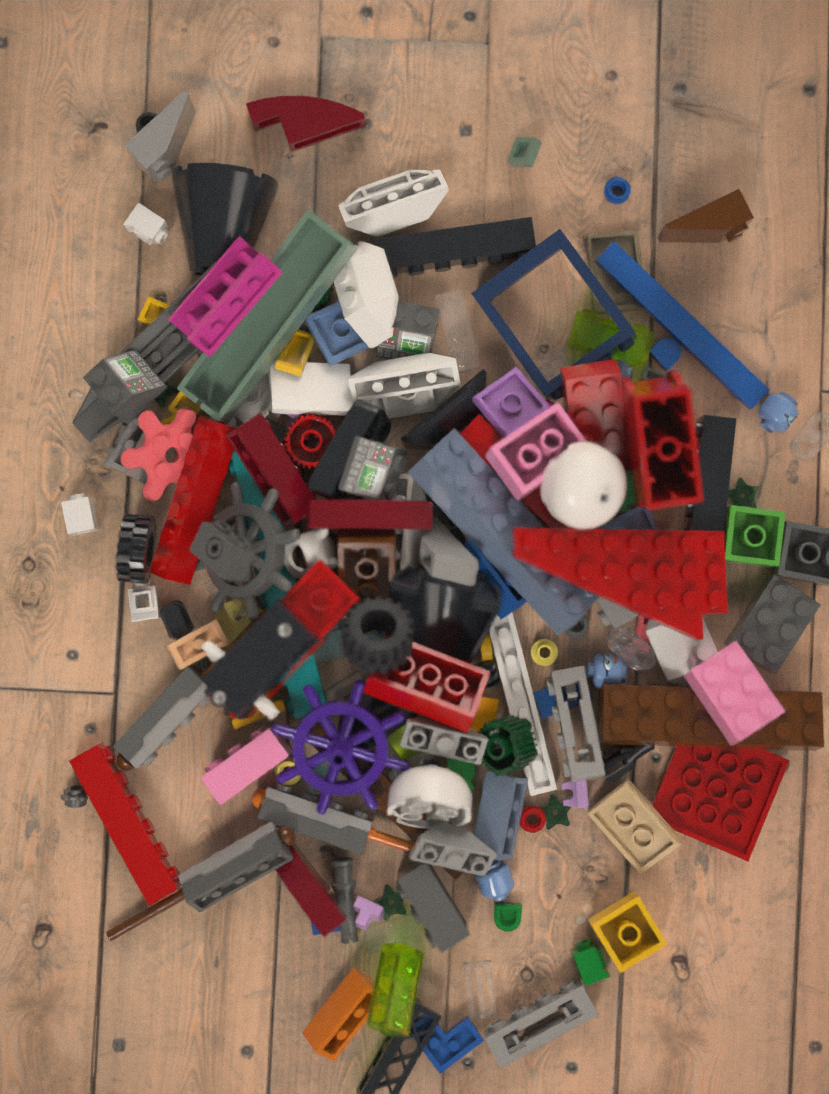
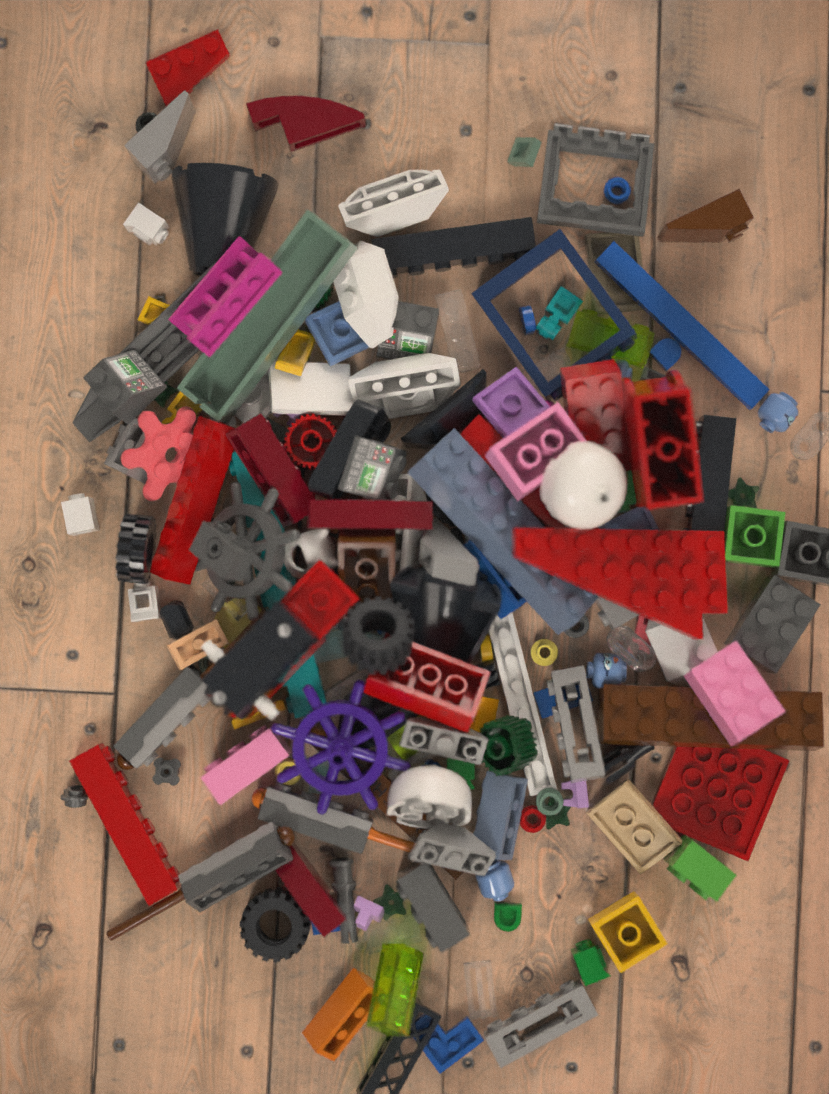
none -> red wing [145,29,230,107]
none -> dark grey plate [152,757,181,786]
none -> black tyre [239,887,311,963]
none -> blue tile [519,305,536,336]
none -> teal plate [536,286,583,340]
none -> sand green plate [536,788,564,815]
none -> dark grey hinge [537,123,654,237]
none -> bright green brick [663,834,737,902]

